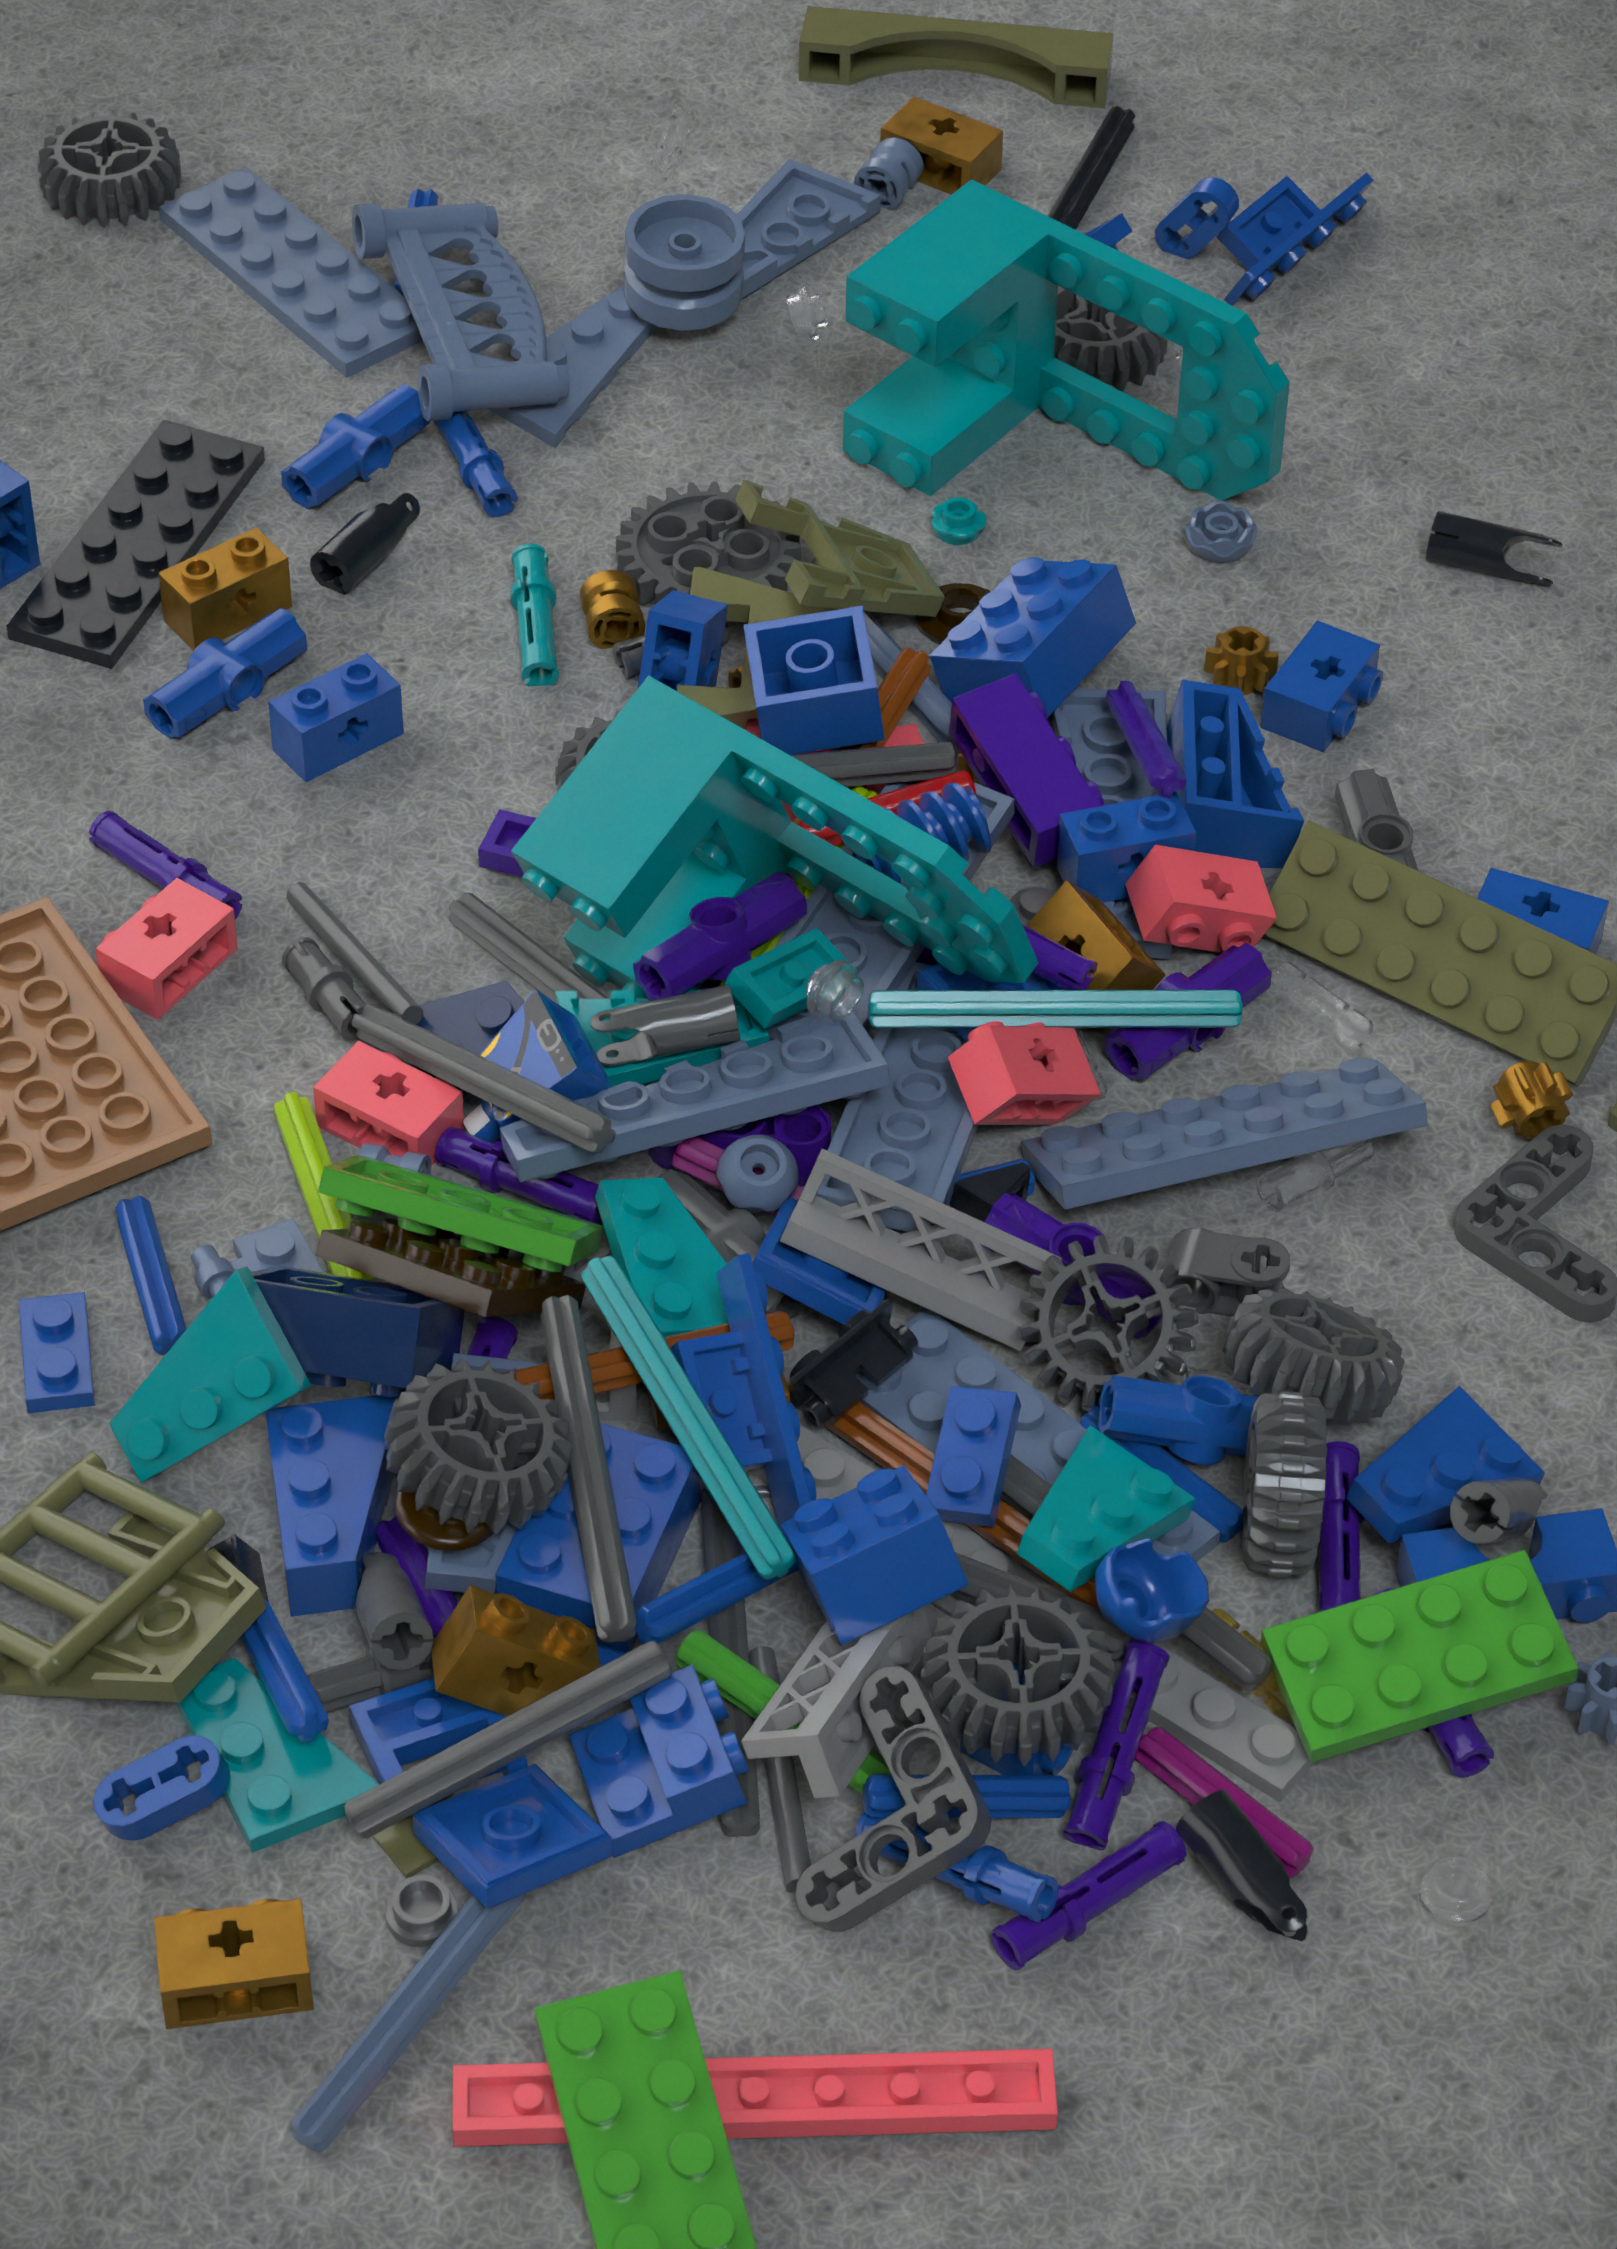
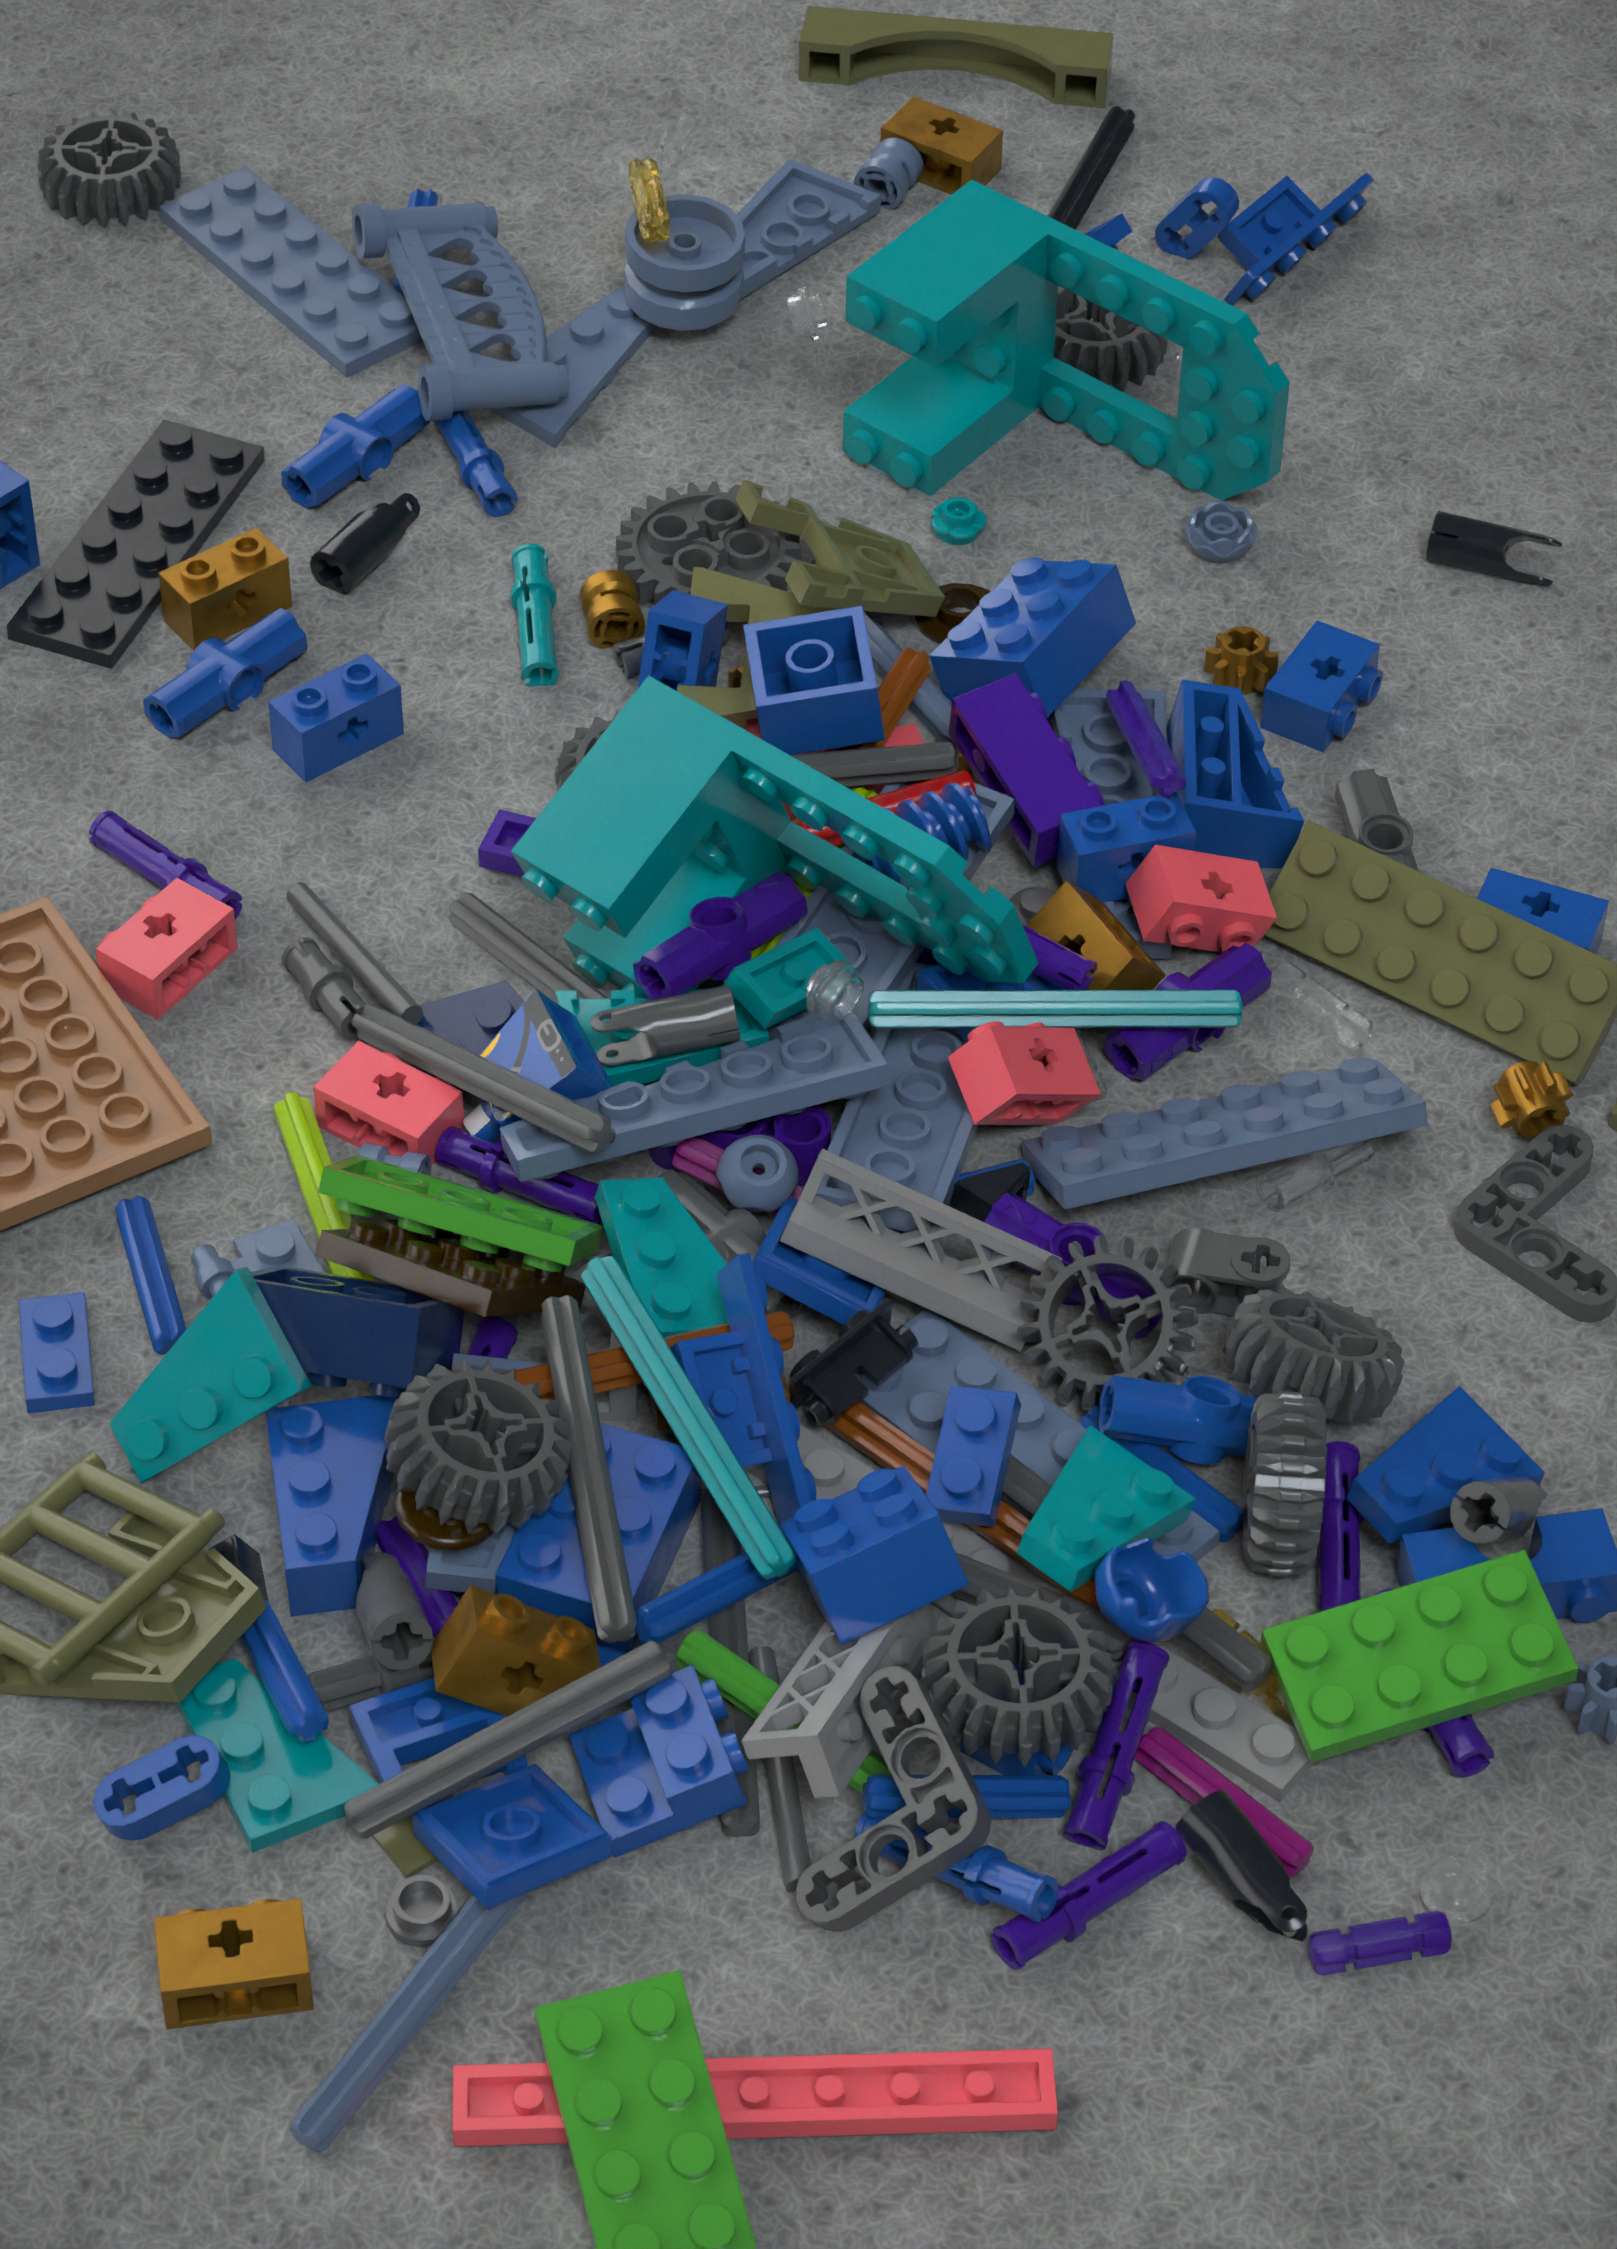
none -> clear yellow axle [628,157,671,243]
none -> dark purple axle [1308,1911,1452,1975]

